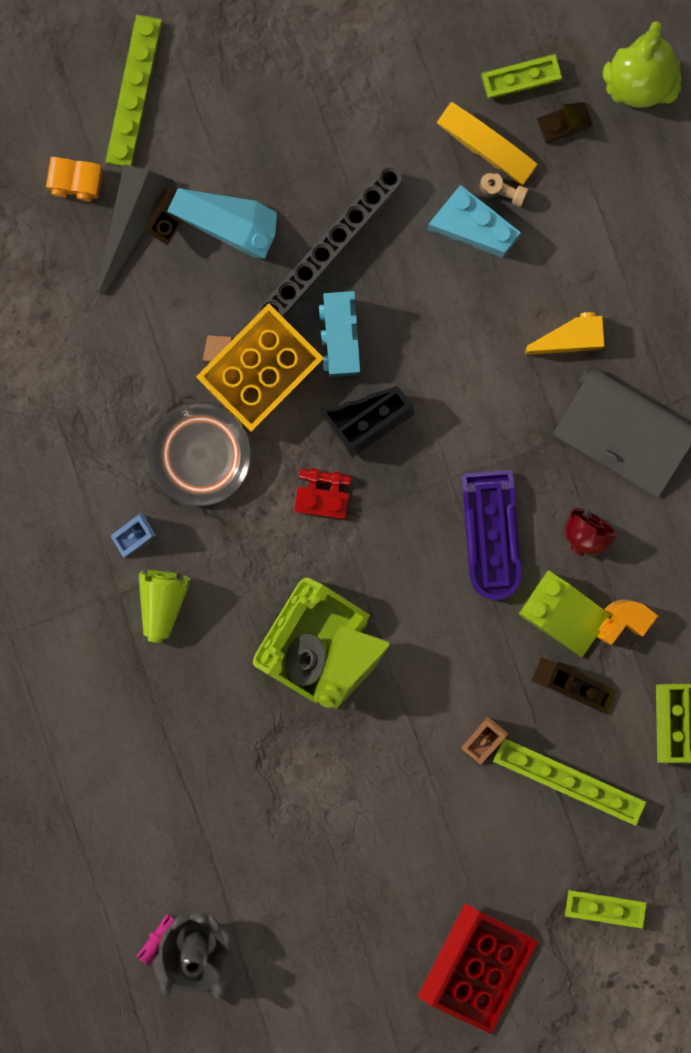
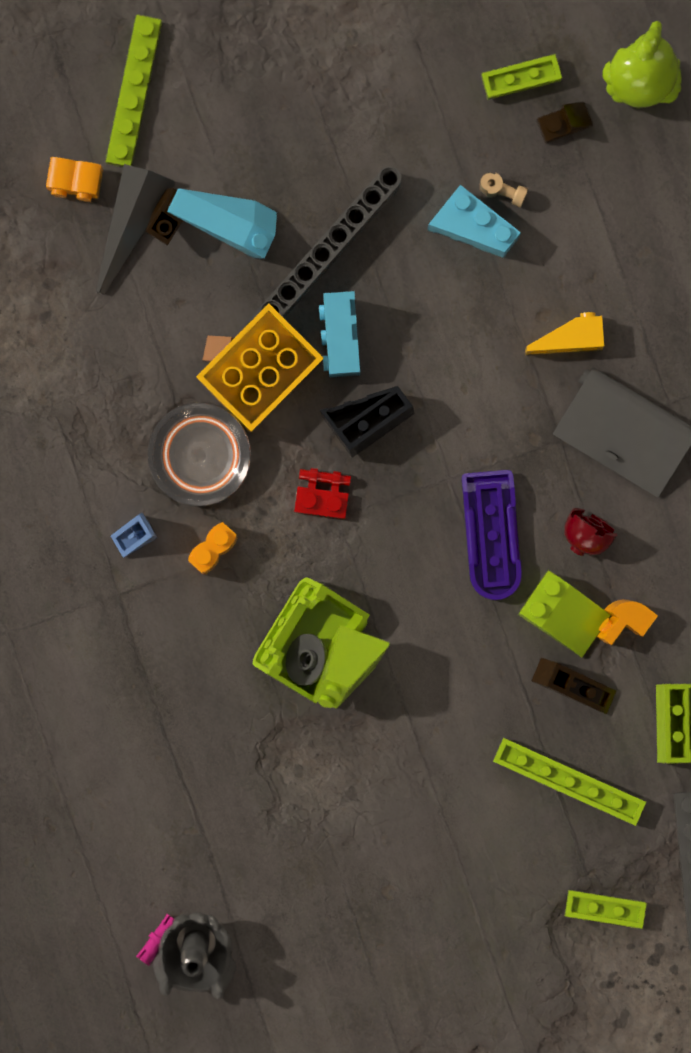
lime cone [138,570,190,643] -> none
red slope [417,903,539,1034] -> none
yellow slope [436,102,537,184] -> none
medium nougat slope [461,717,508,765] -> none
none -> light orange brick [188,522,237,574]

